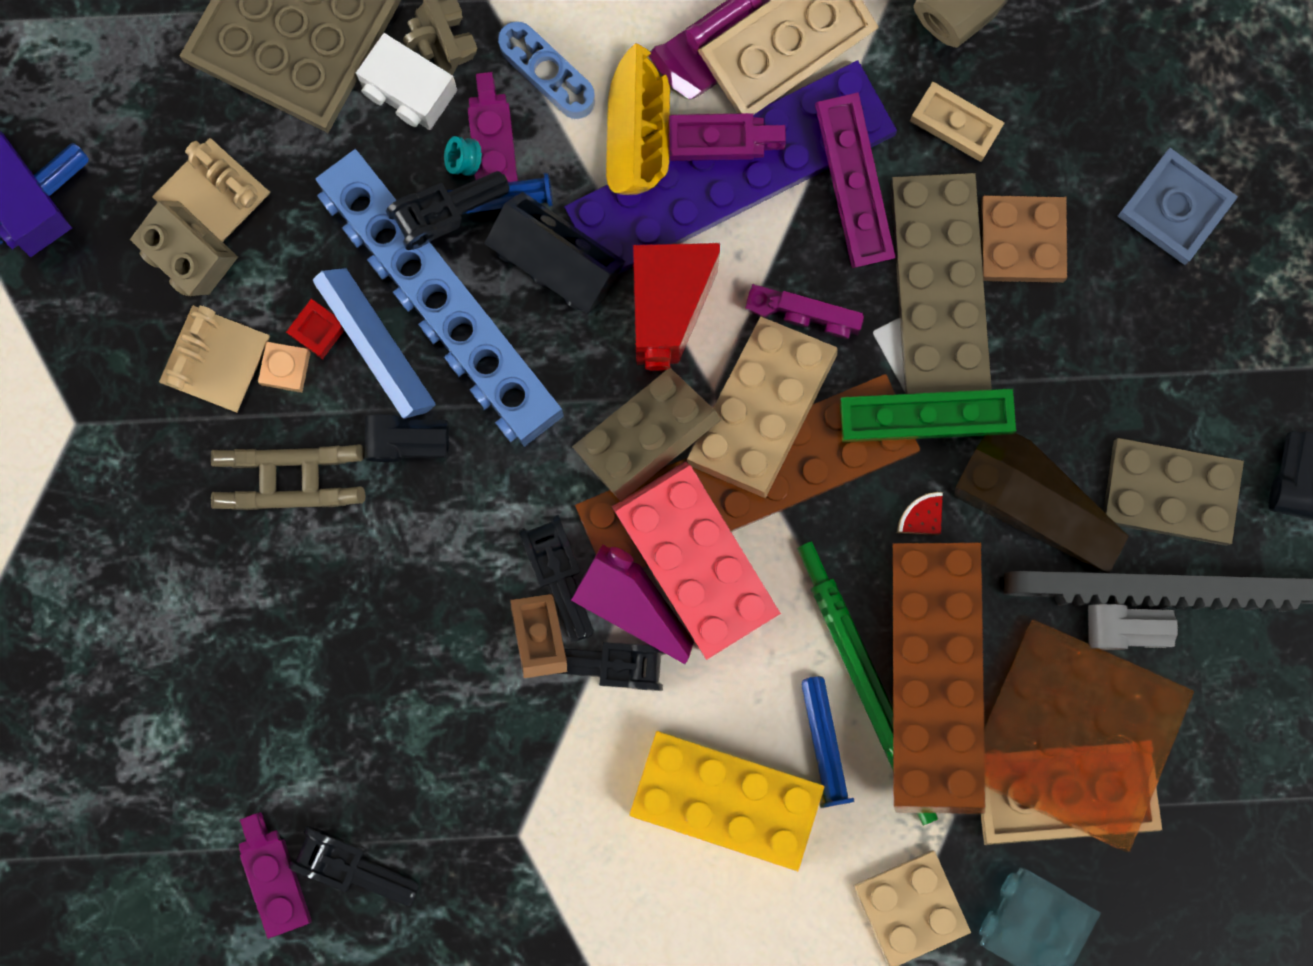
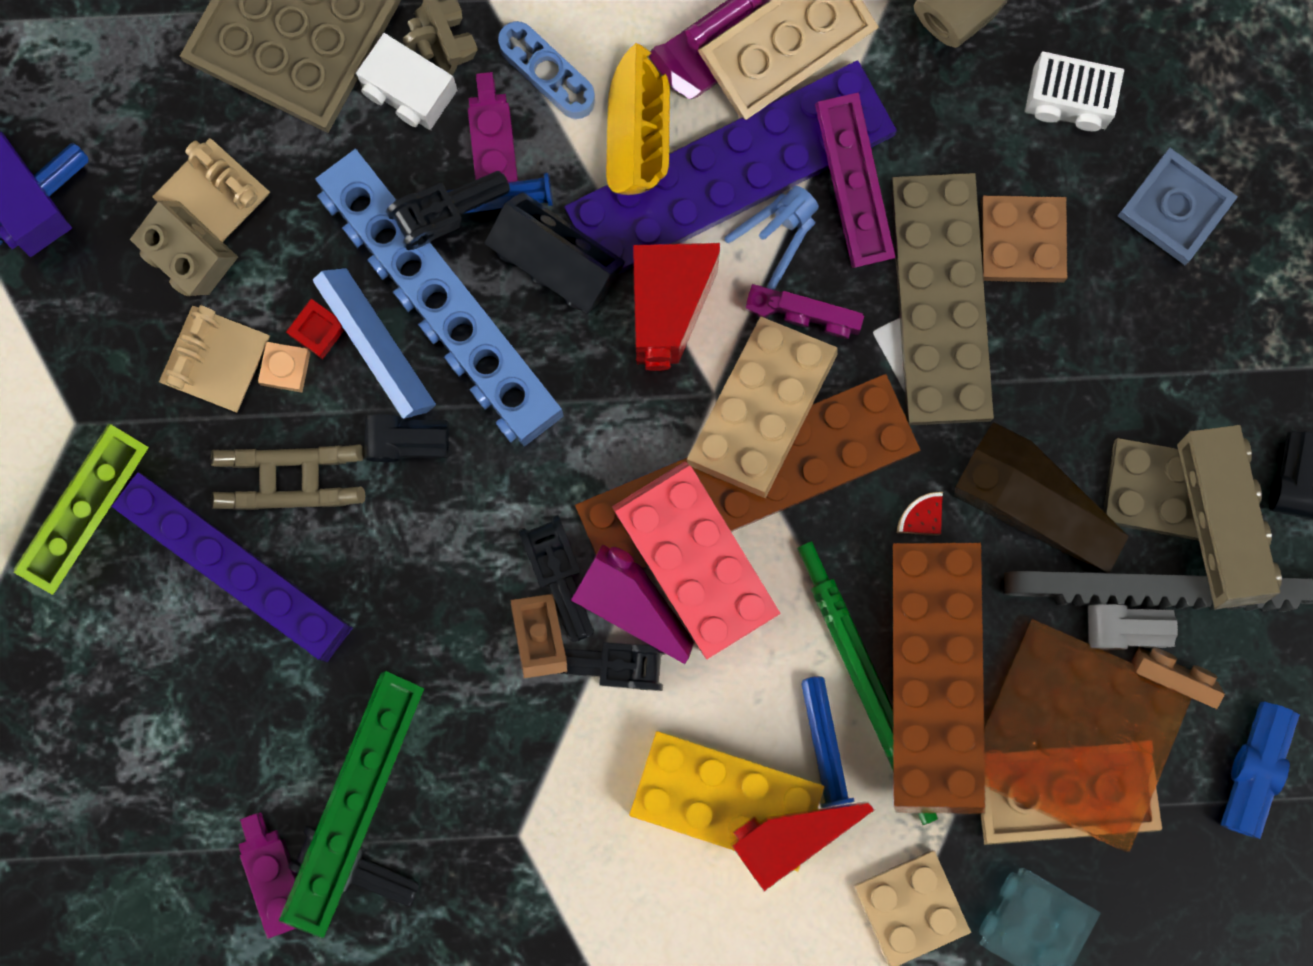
teal bush [444,136,482,176] -> none
dark tan plate [572,368,721,502] -> none
magenta hinge [669,113,786,161] -> none
green plate [840,389,1016,443] -> none
tan plate [910,82,1004,162] -> none
none -> lime brick [14,424,149,595]
none -> dark purple brick [111,472,353,662]
none -> green plate [279,671,424,938]
none -> medium blue plant [725,185,819,290]
none -> red slope [730,802,874,892]
none -> white brick [1025,51,1124,131]
none -> medium nougat plate [1131,647,1225,709]
none -> dark tan brick [1177,425,1282,609]
none -> blue piece [1221,702,1300,839]

